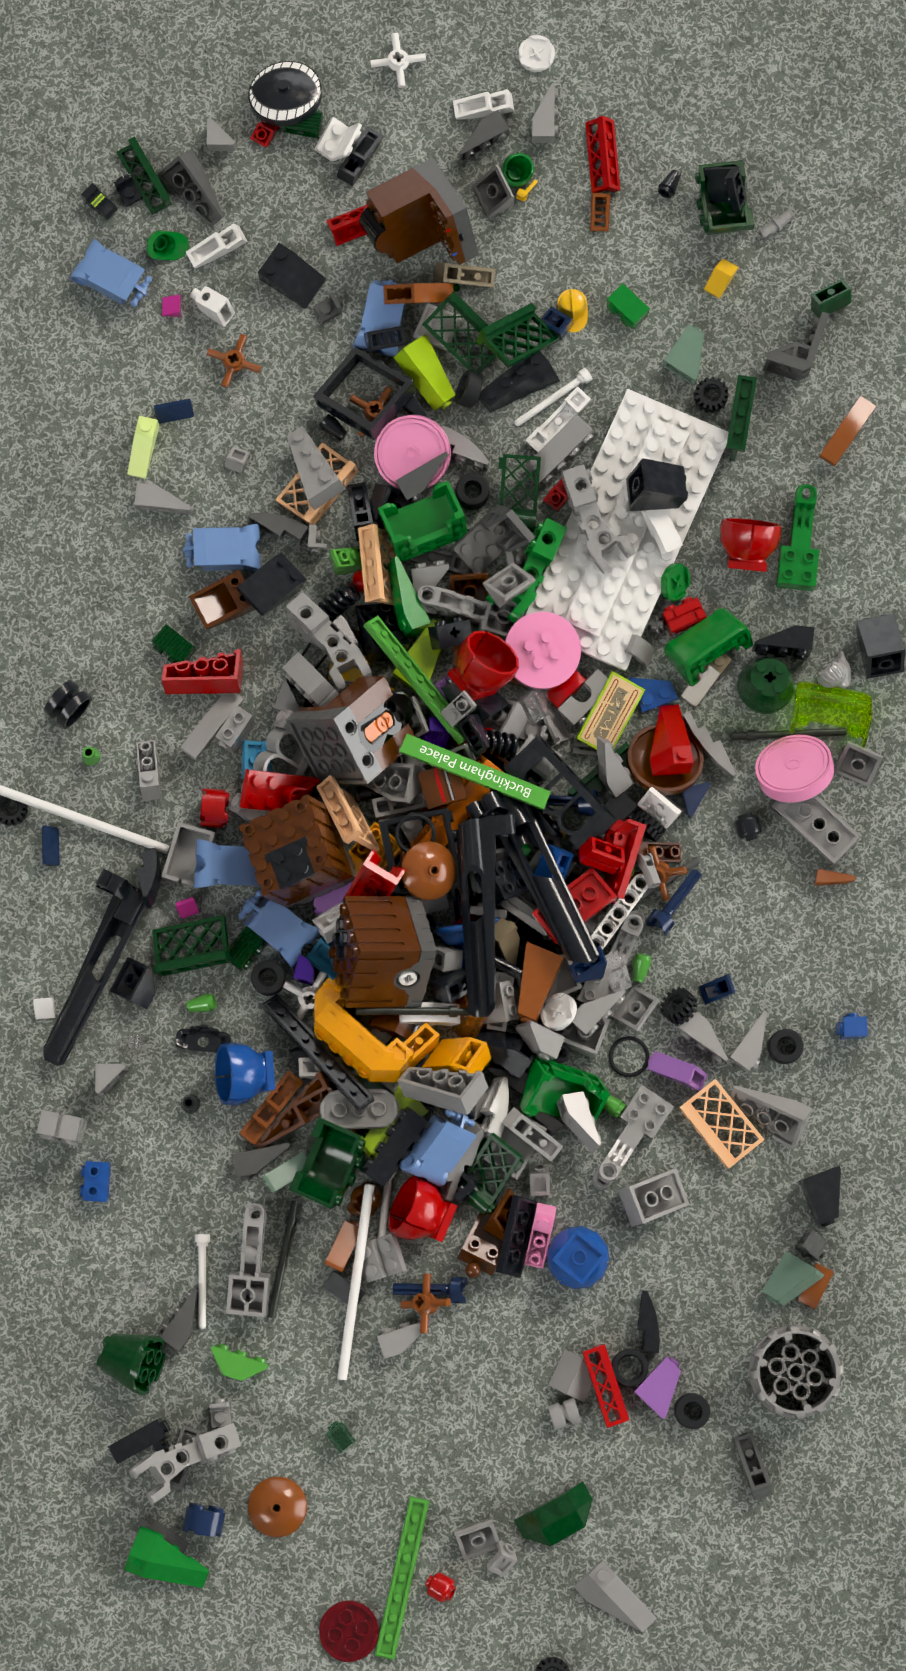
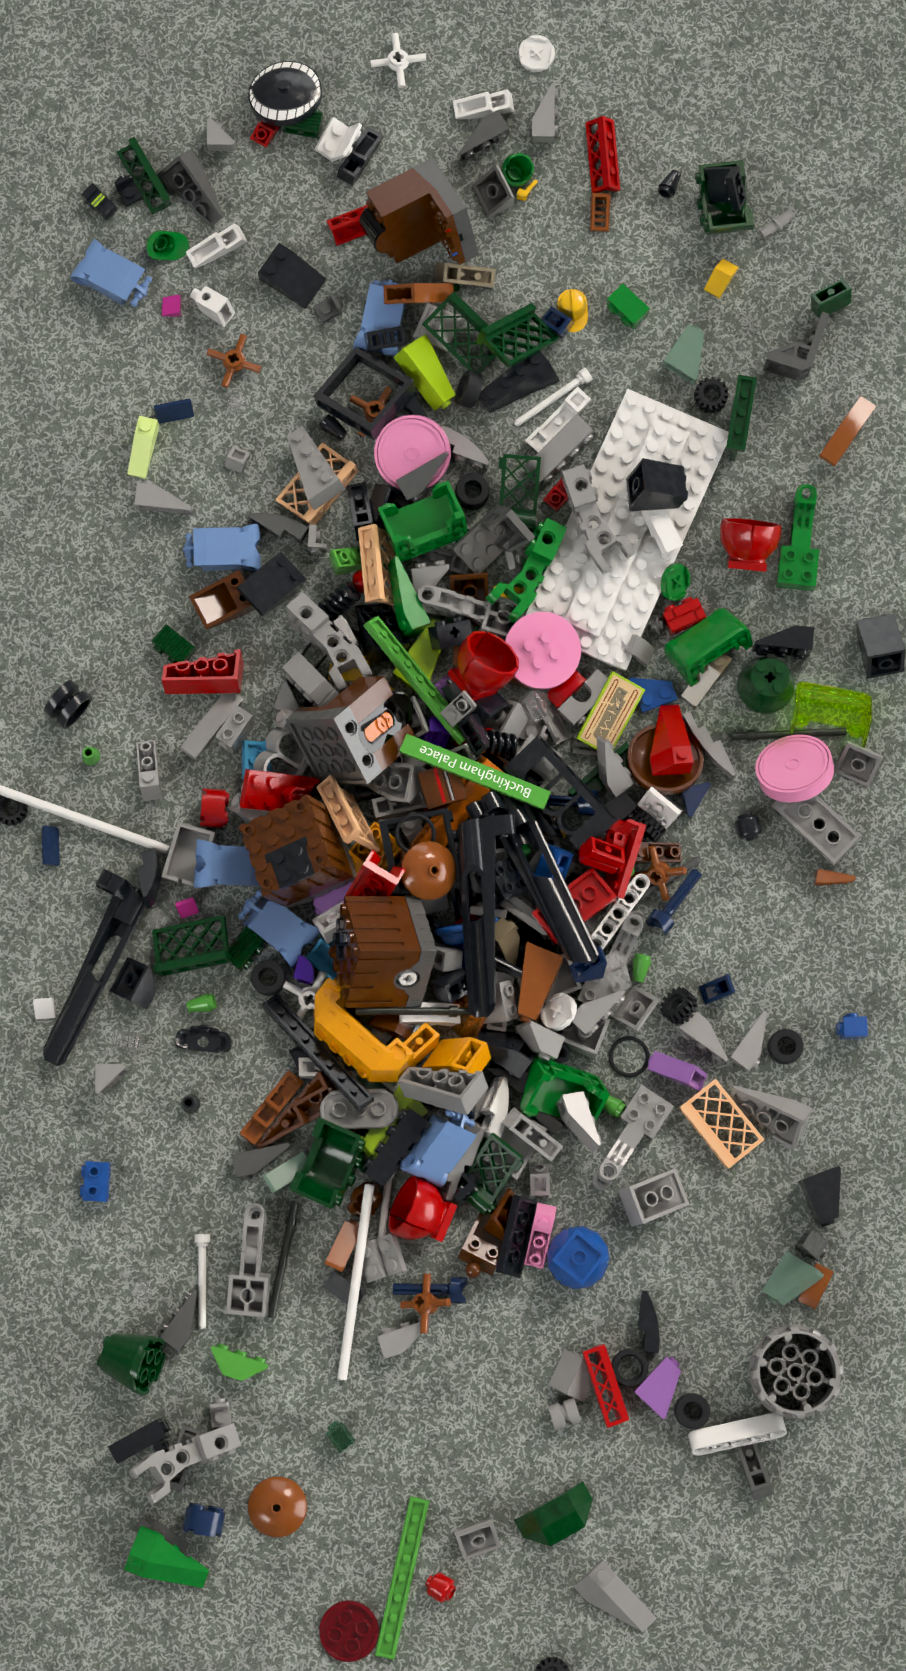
light grey piece [37,1110,87,1146] -> none
blue plate [215,1042,275,1106] -> none
light grey slope [483,563,536,608] -> none
light grey bracket [486,1541,518,1577] -> none
light grey bar [637,853,661,889] -> none
light grey hair [817,651,851,688] -> none
none -> white beam [688,1413,787,1456]

